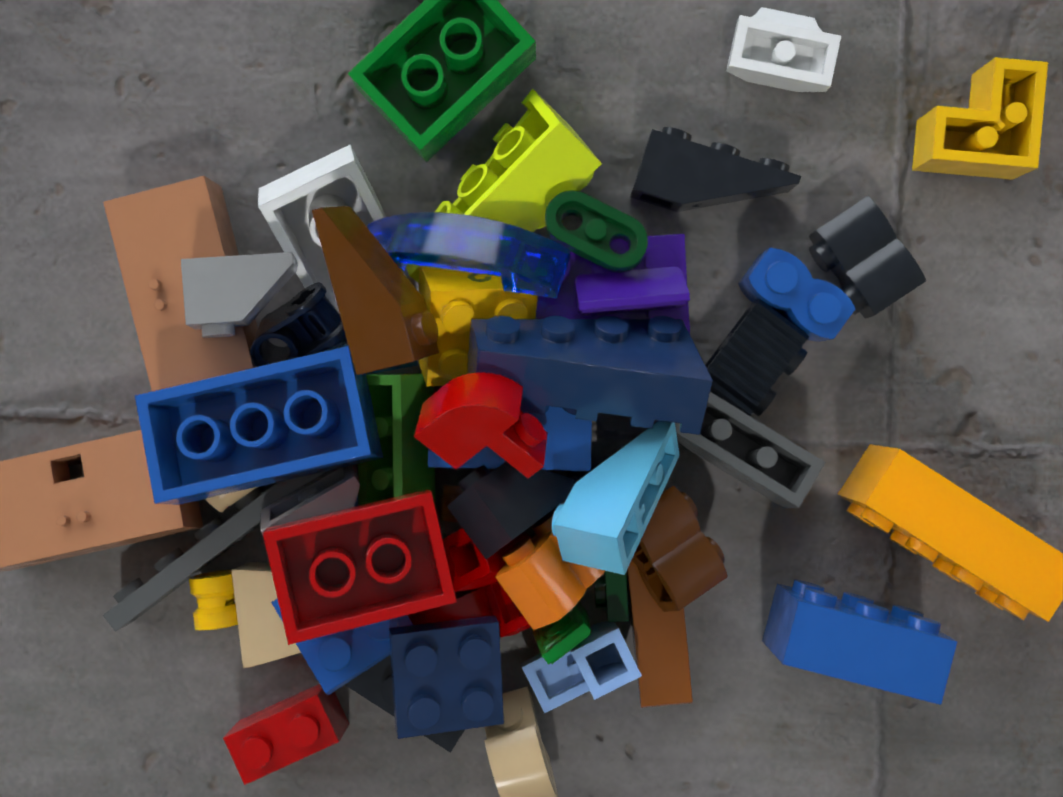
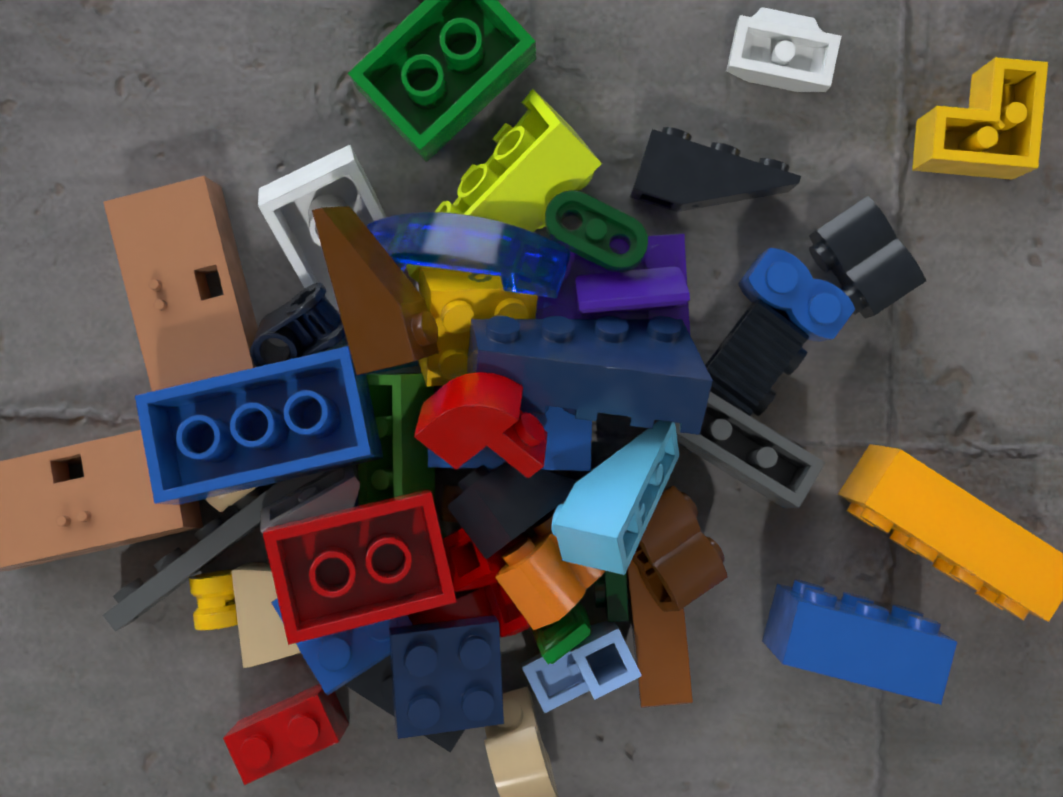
light grey slope [181,252,297,338] -> none

